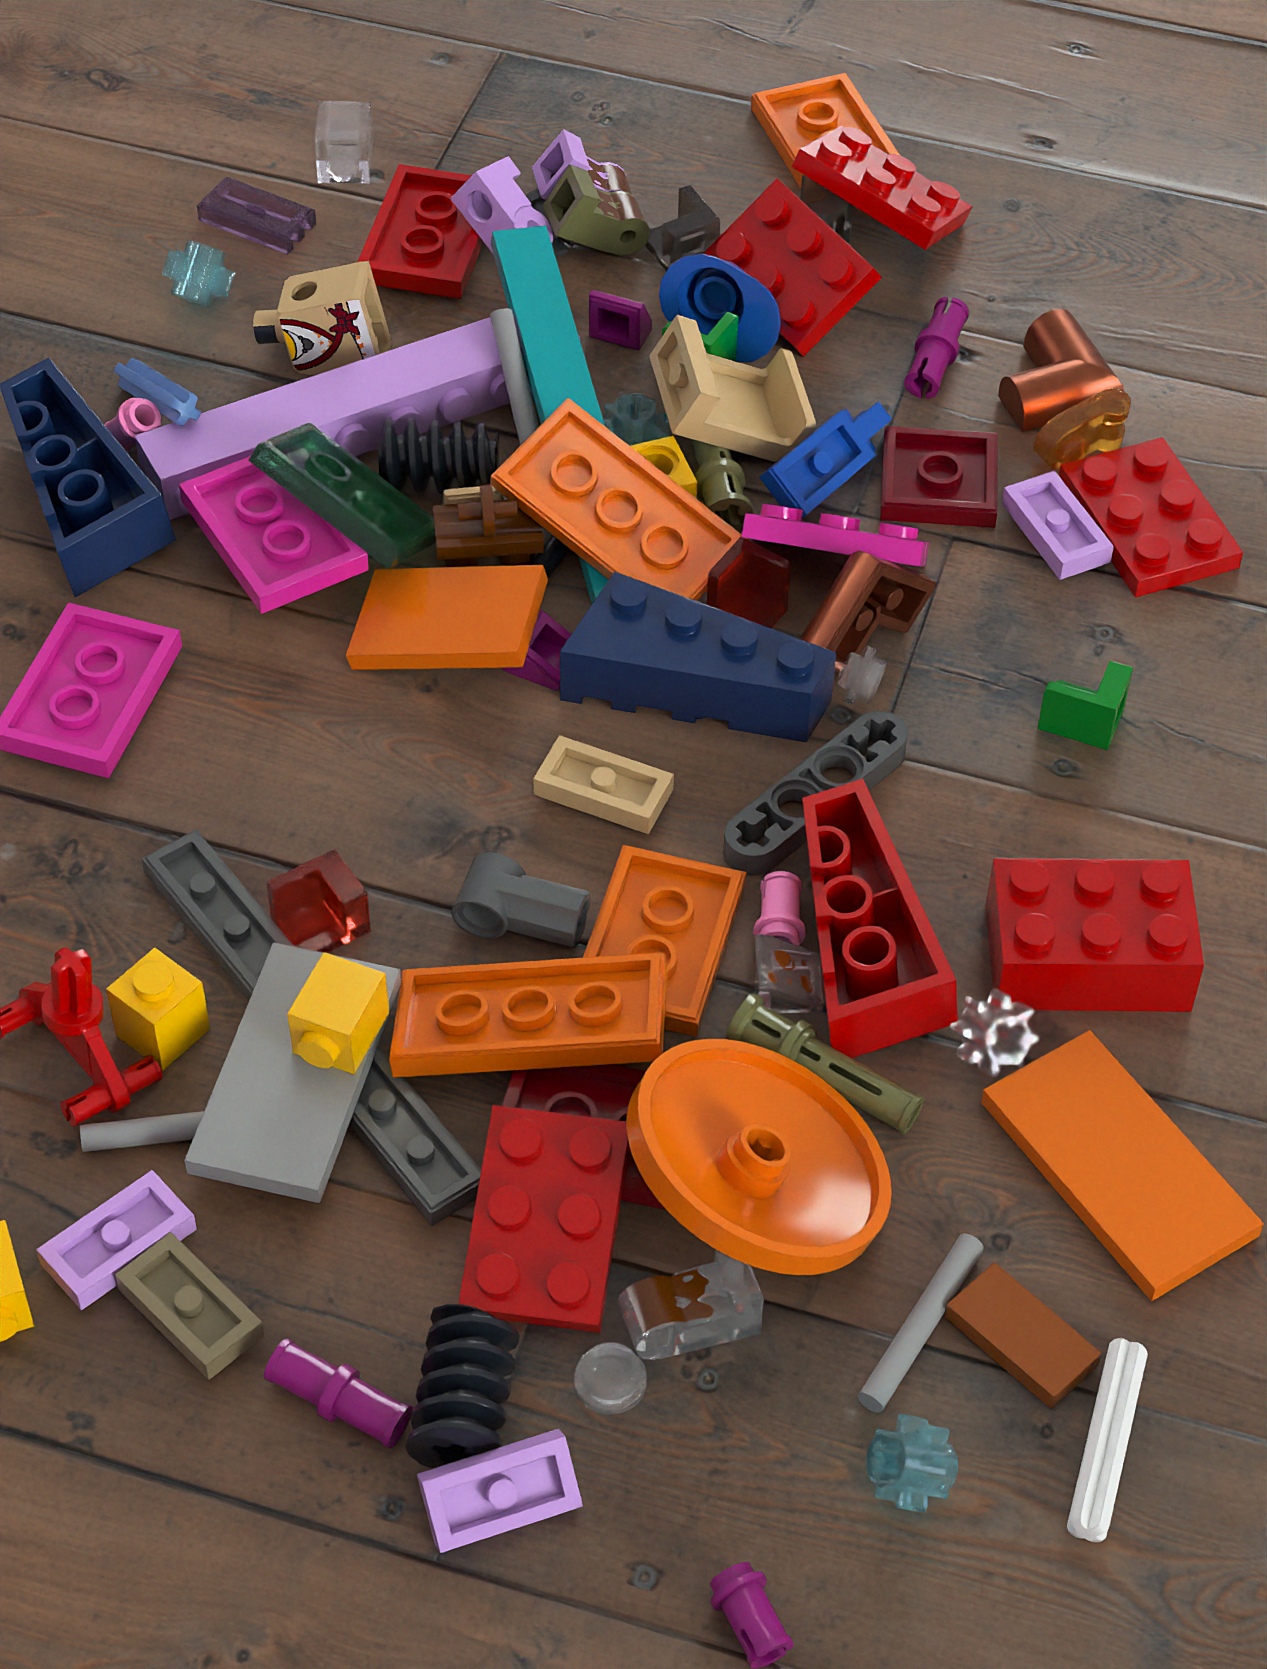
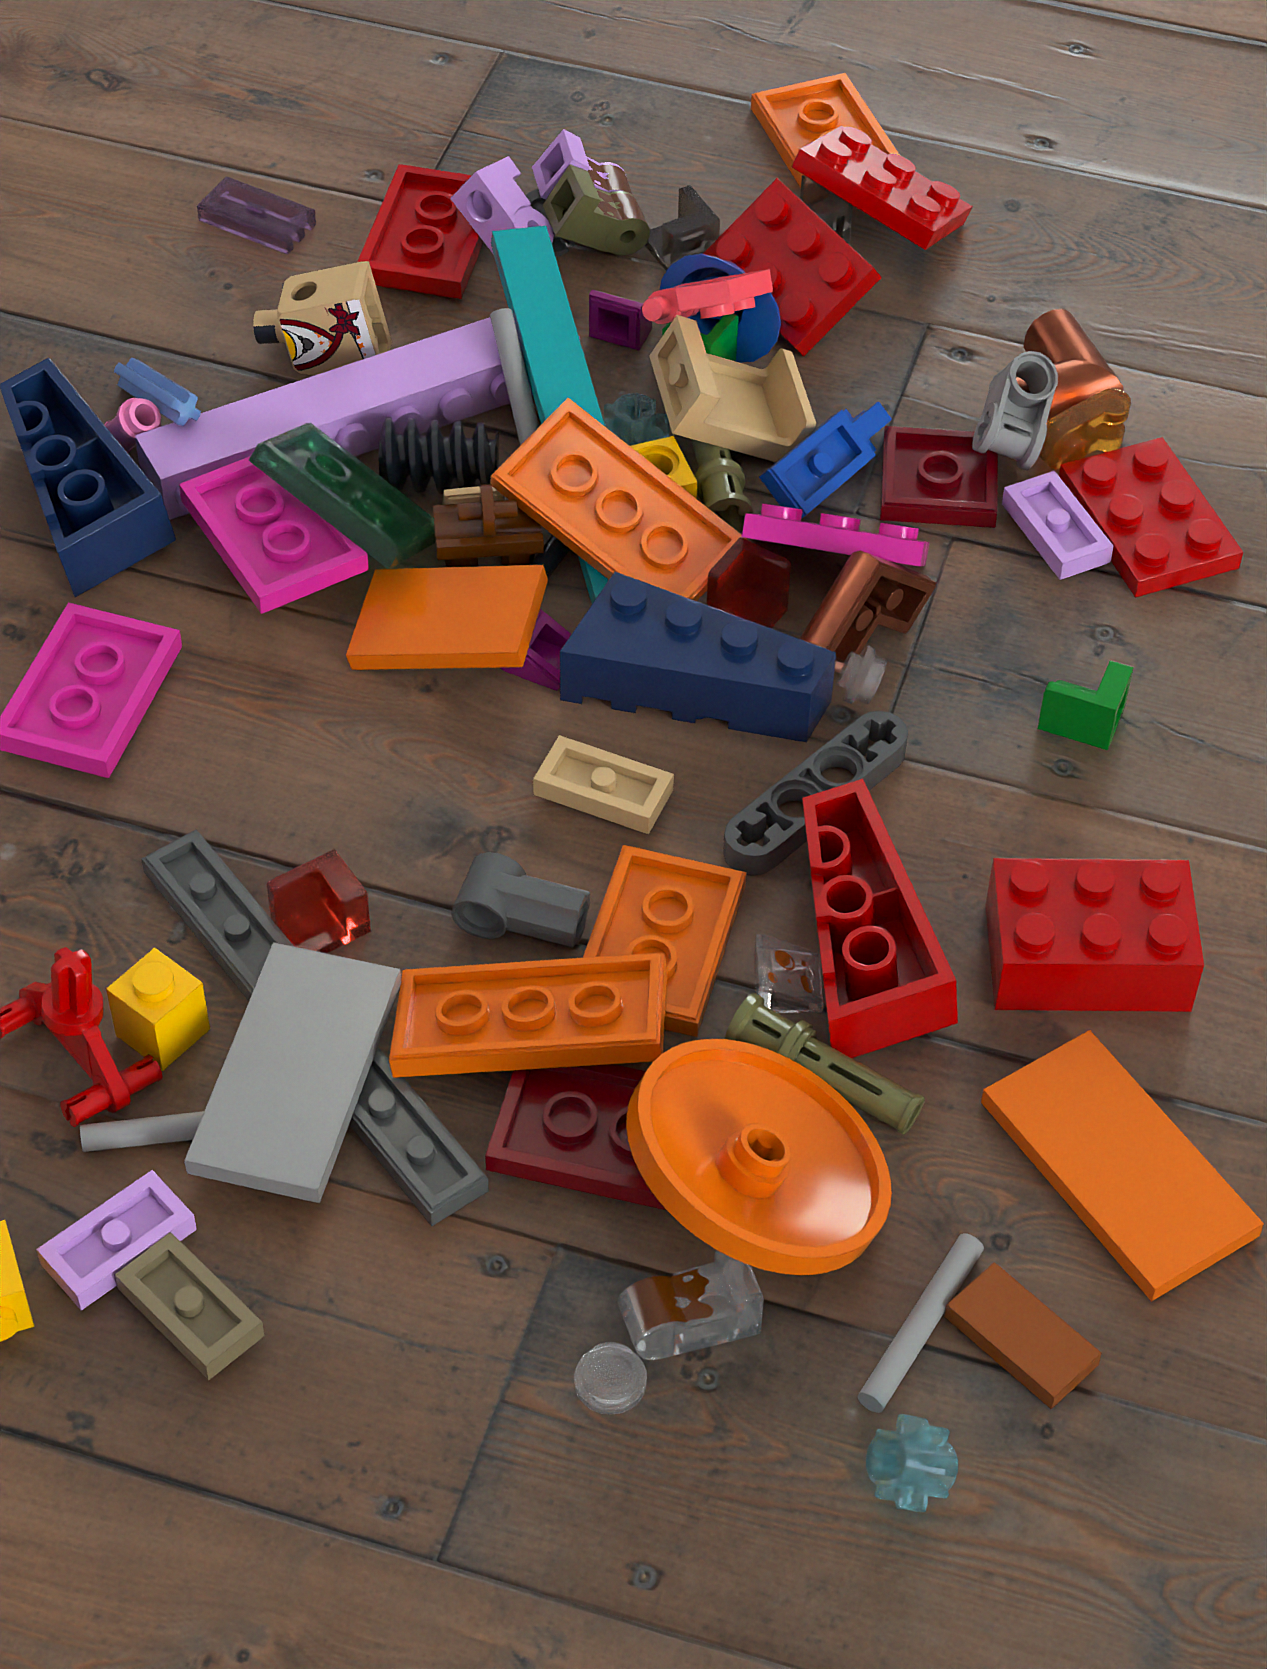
clear light blue gear [162,240,235,307] -> none
magenta pin [264,1338,413,1448] -> none
yellow brick [287,952,389,1075] -> none
clear brick [314,101,374,184] -> none
black piece [406,1304,520,1469] -> none
lavender plate [417,1429,583,1553] -> none
red plate [458,1105,629,1333] -> none
magenta pin [710,1562,794,1669] -> none
bright pink pin [753,871,806,956] -> none
magenta pin [904,297,969,399] -> none
clear gear [950,988,1039,1077] -> none
white axle [1067,1338,1148,1542] -> none
none -> coral plate [642,269,773,324]
none -> light grey piece [972,351,1058,470]

